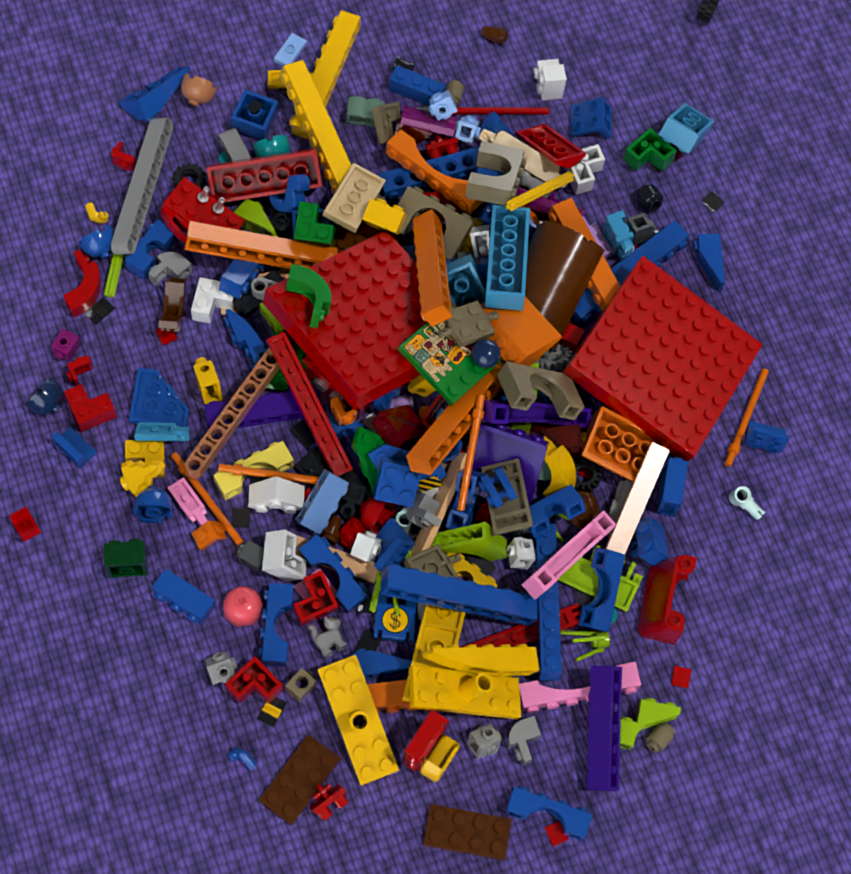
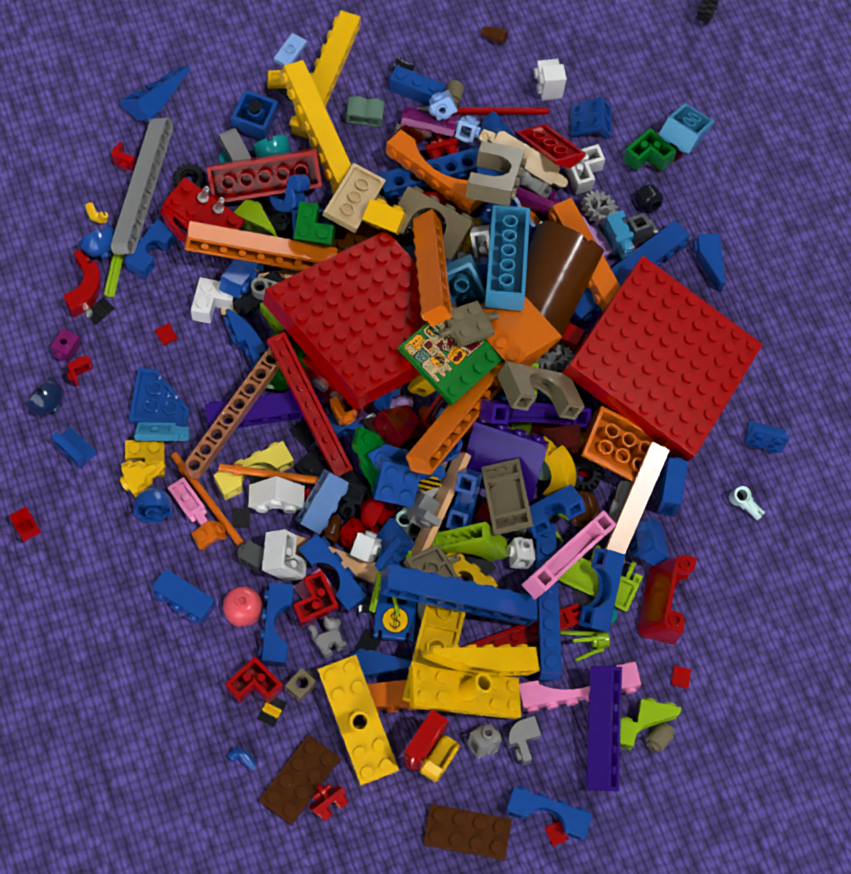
red brick [64,384,117,432] -> none
dark green brick [104,539,149,578] -> none
light grey brick [148,252,192,286] -> none
arch [159,278,186,332] -> none
nougat cylinder [181,74,218,106] -> none
yellow torso [193,357,223,406] -> none
light grey brick [205,651,238,685] -> none
green arch [286,264,331,328] -> none
dark tan tile [372,101,402,144] -> none
orange bar [457,394,485,511] -> none
dark blue hair [471,339,501,368] -> none
blue brick [478,466,518,509] -> none
yellow axle [506,171,575,211] -> none
clear smoke piece [701,191,725,212] -> none
orange bar [724,368,769,467] -> none
none -> light grey gear [580,190,618,226]

